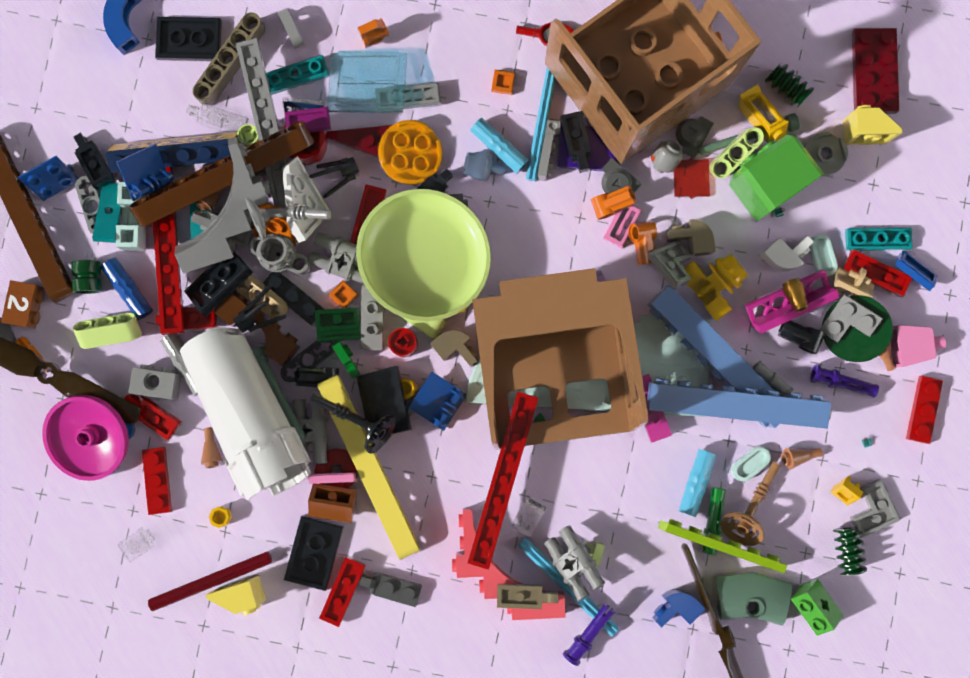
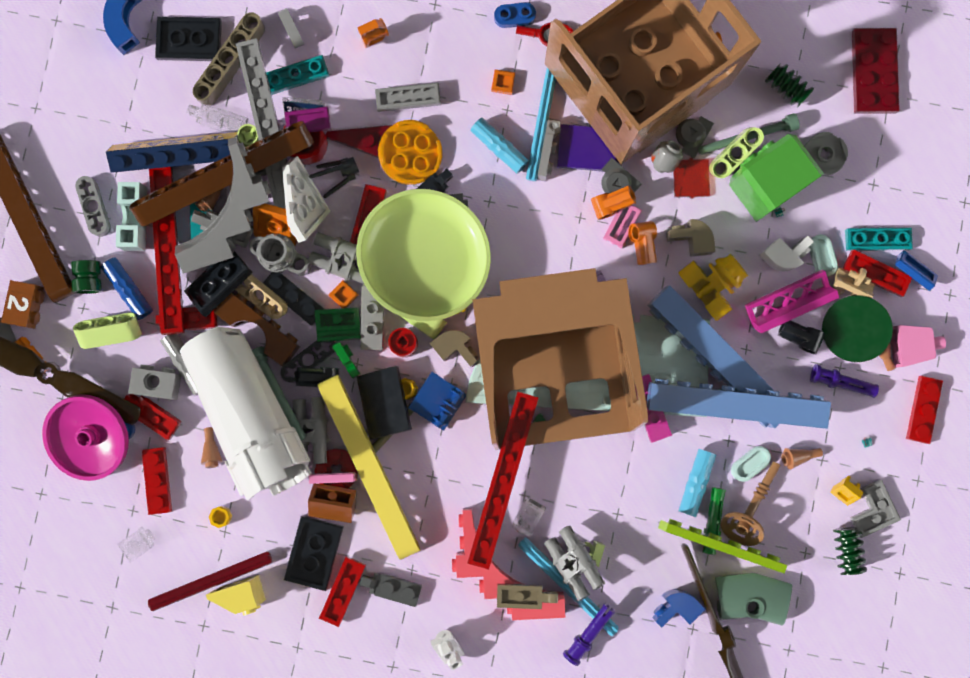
blue hinge [18,155,79,201] -> none
black hinge [73,132,115,189] -> none
teal tile [92,183,122,243] -> none
blue hinge [117,144,174,201] -> none
black plant [233,284,287,333] -> none
light grey dish [245,197,331,240] -> none
black dish [310,393,396,454] -> none
clear light blue piece [327,51,407,113] -> none
sand blue piece [463,152,504,181] -> none
black hinge [560,111,591,173] -> none
light grey tile [647,240,692,289] -> none
yellow window [738,84,789,143] -> none
light grey pin [753,361,794,396] -> none
pearl gold cone [782,278,808,312] -> none
bright green brick [791,578,844,636] -> none
light grey plate [819,294,883,343] -> none
light yellow slope [843,105,902,145] -> none
none -> white hips [430,630,465,670]
none -> blue plate [494,3,536,28]

